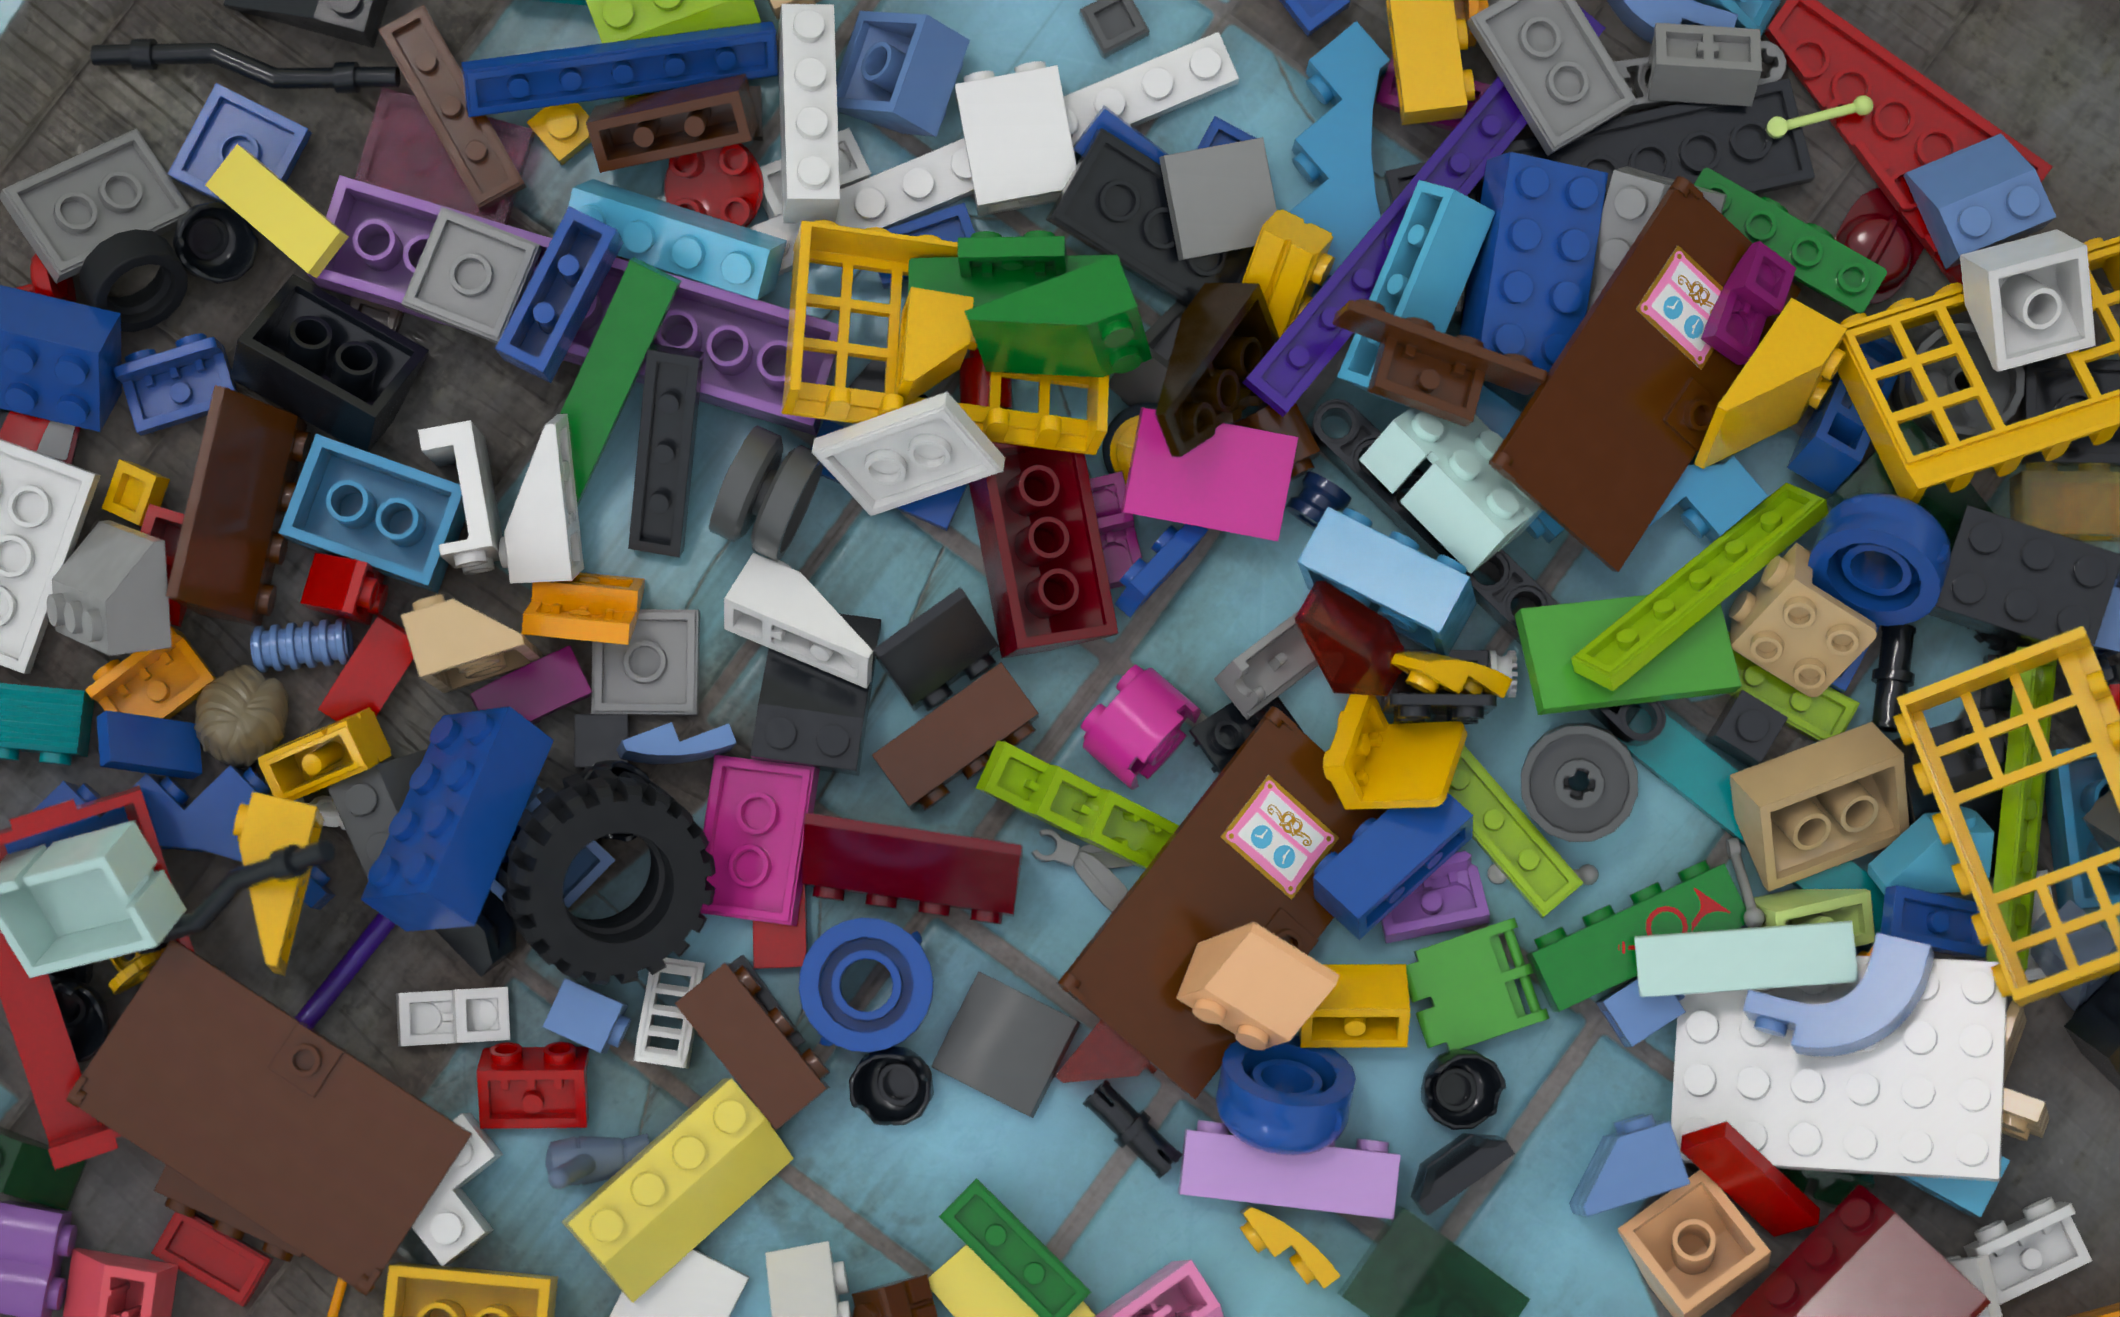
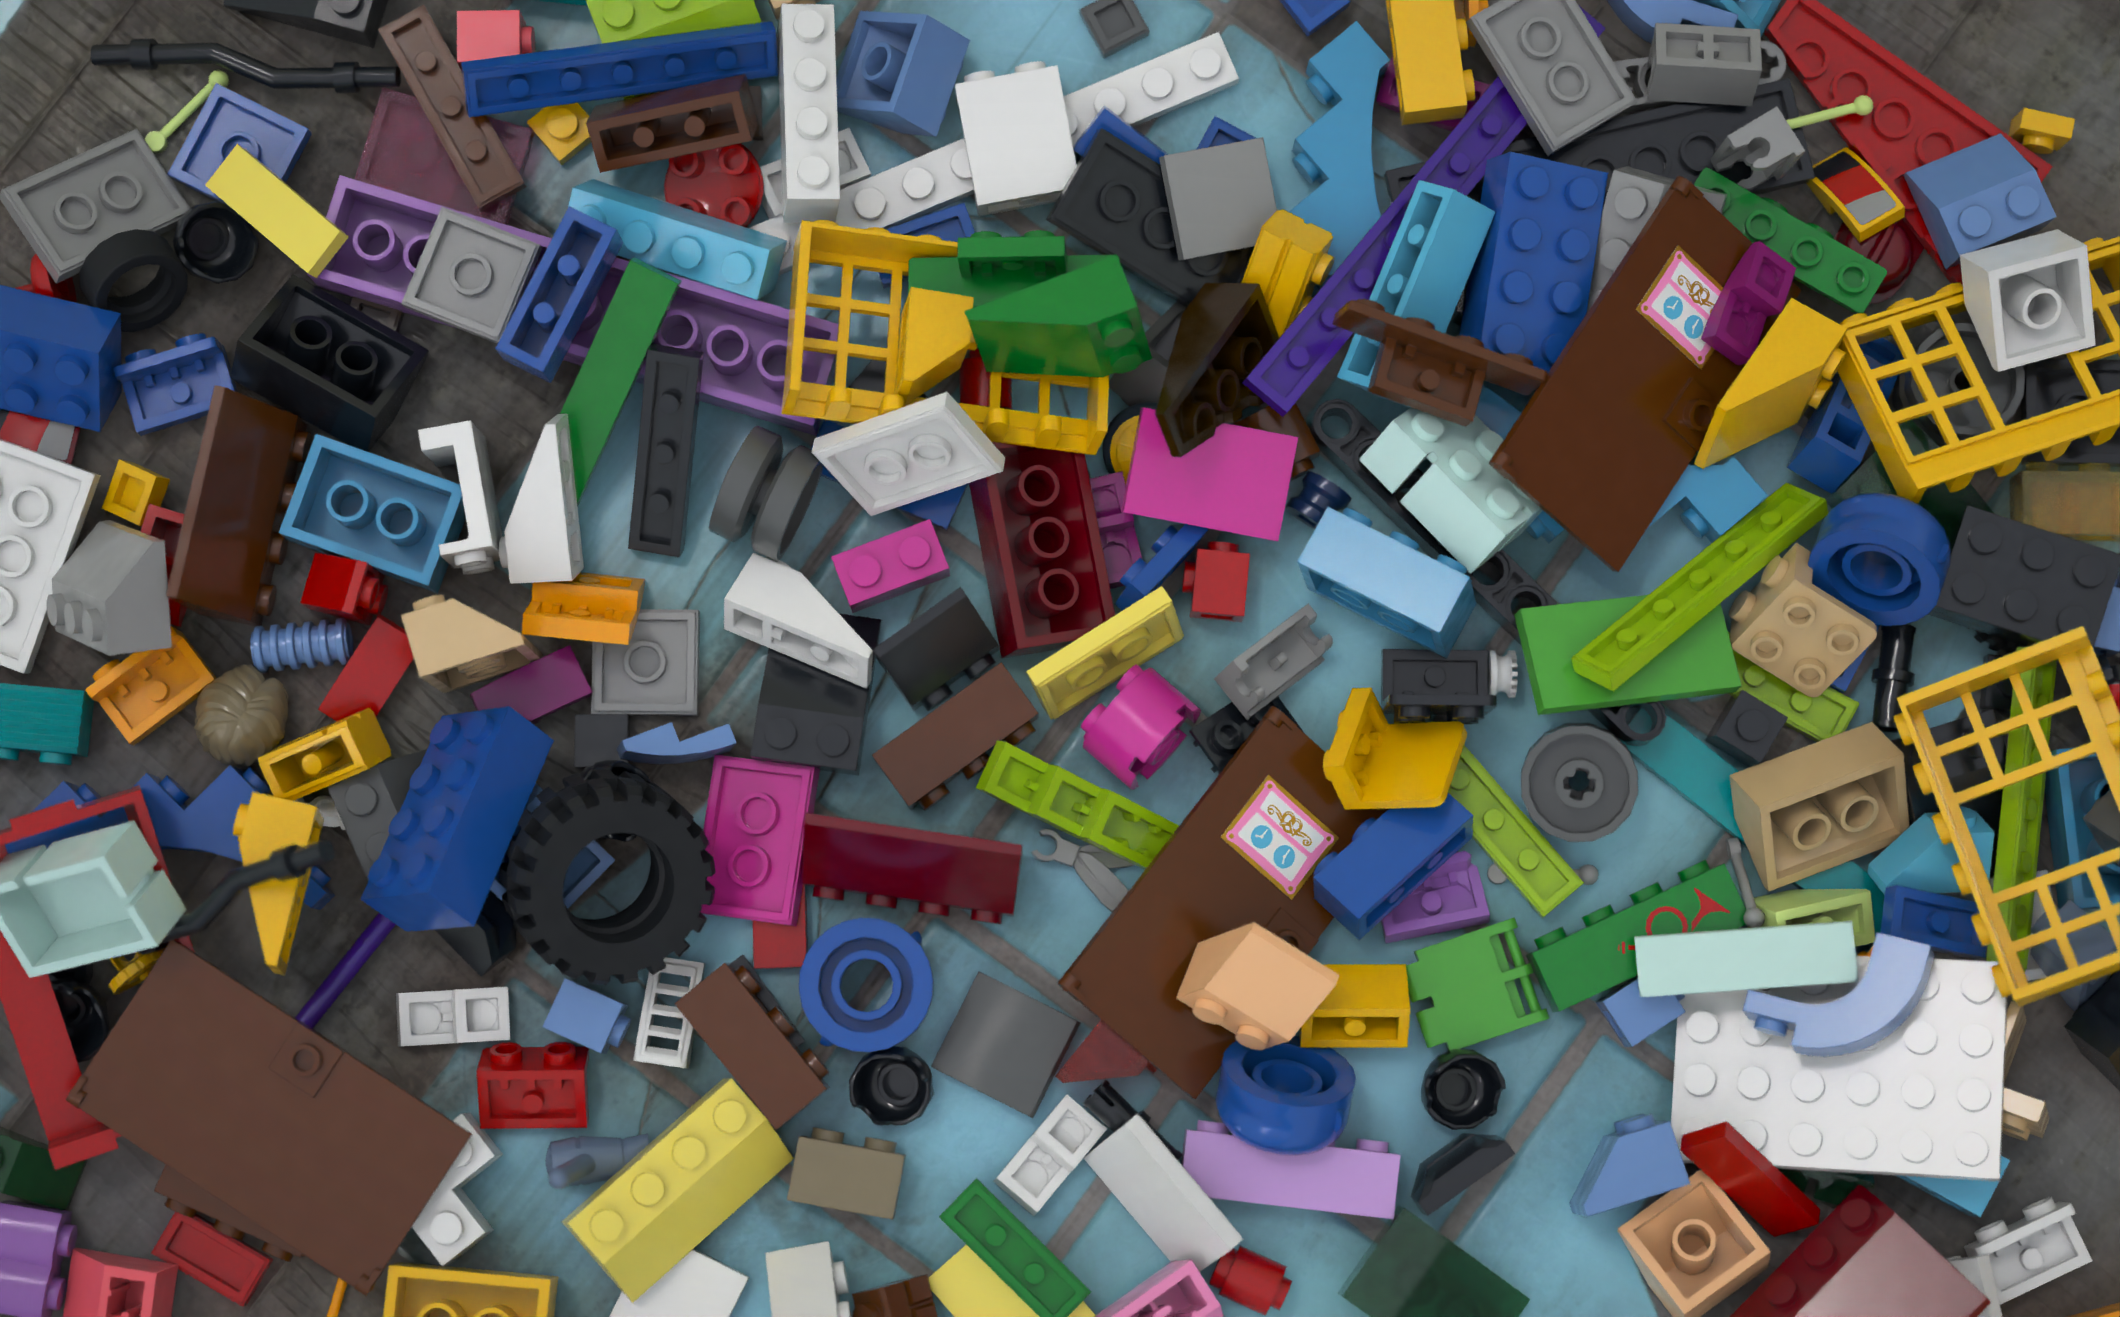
blue tile [97,710,203,779] -> none
yellow slope [1239,1206,1341,1289] -> none
clear red slope [1294,581,1405,696] -> none
yellow slope [1391,652,1512,698] -> none
none -> yellowish green hinge [145,70,229,153]
none -> coral brick [457,10,535,70]
none -> dark tan brick [787,1127,906,1220]
none -> dark pink brick [831,519,950,613]
none -> white slope [993,1094,1107,1216]
none -> light yellow tile [1026,586,1184,720]
none -> white tile [1083,1114,1243,1272]
none -> red brick [1182,541,1250,622]
none -> red brick [1209,1246,1292,1316]
none -> light grey hinge [1710,106,1805,191]
none -> slope [1806,147,1905,243]
none -> yellow plate [2009,108,2075,154]

